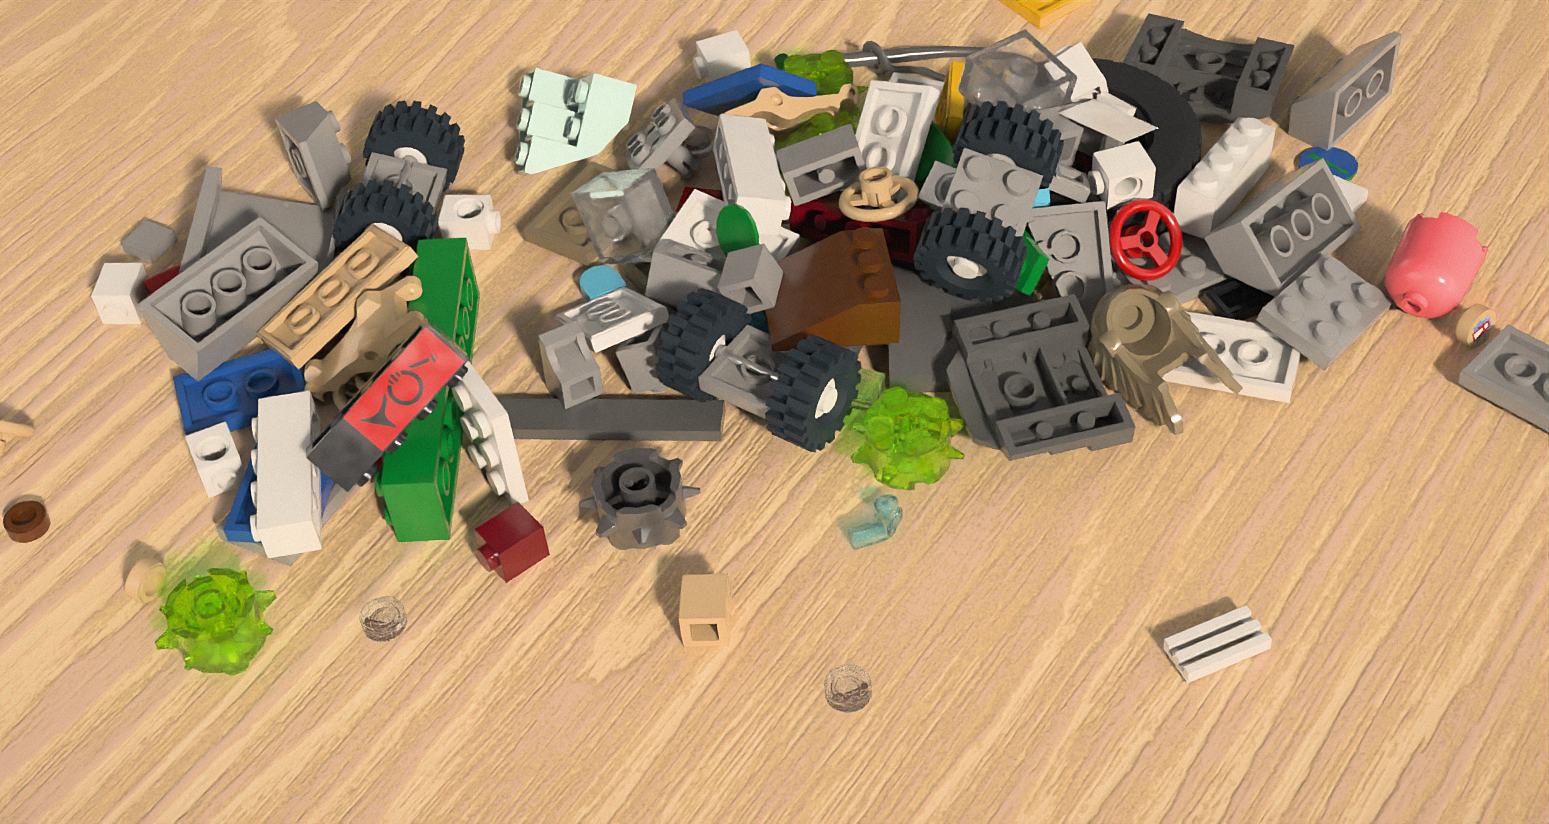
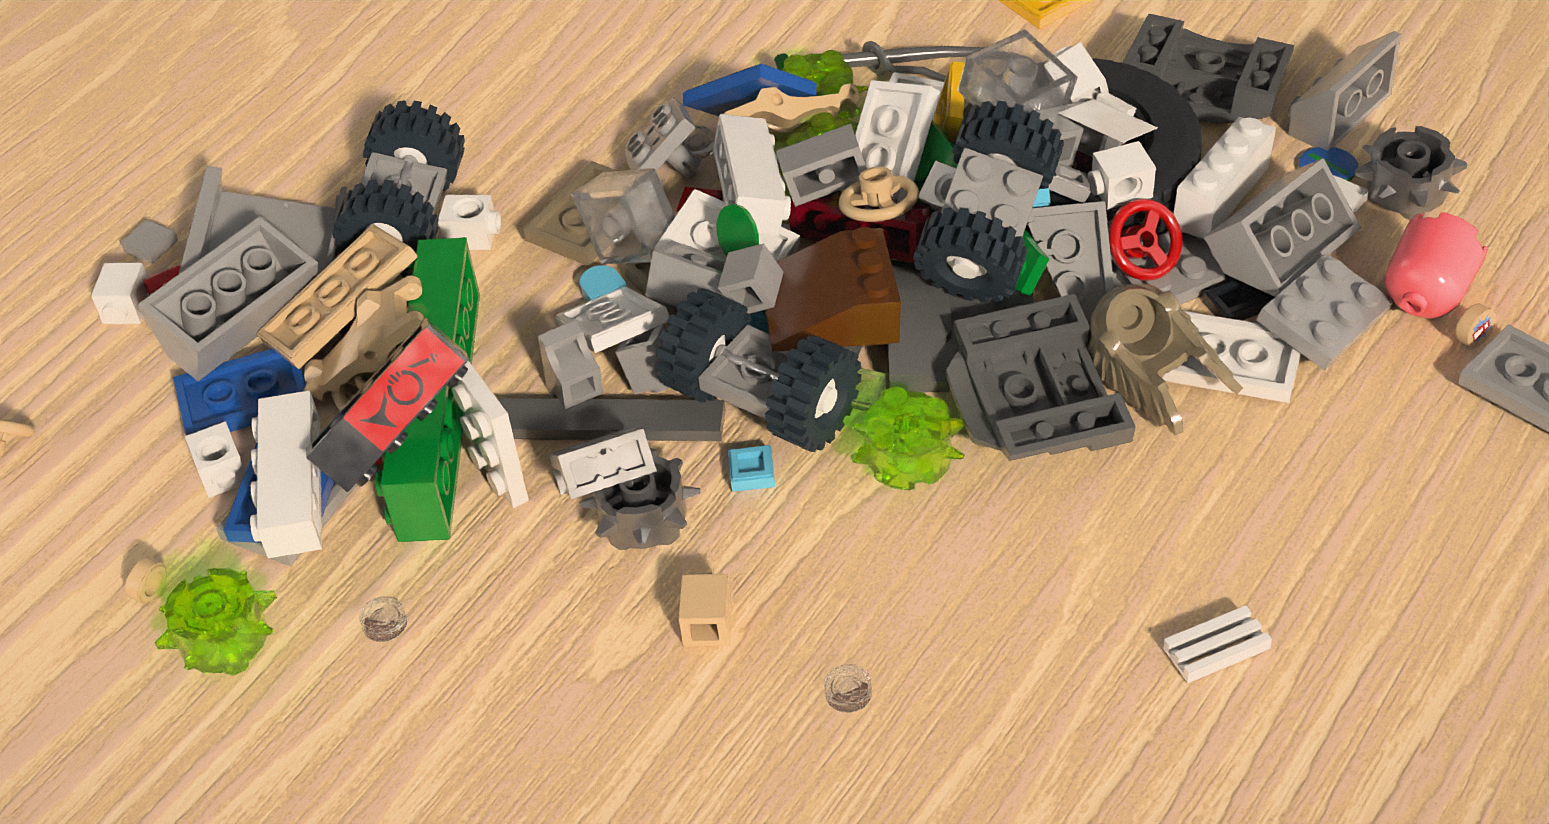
reddish brown tile [3,501,51,543] -> none
light grey slope [275,101,352,210] -> none
dark red brick [474,502,550,583] -> none
light aqua brick [515,68,637,176] -> none
white brick [693,30,751,83] -> none
clear light blue arm [848,494,903,550] -> none
none -> panel [548,427,657,499]
none -> medium azure tile [728,445,775,492]
none -> flat silver brick [1355,126,1467,220]

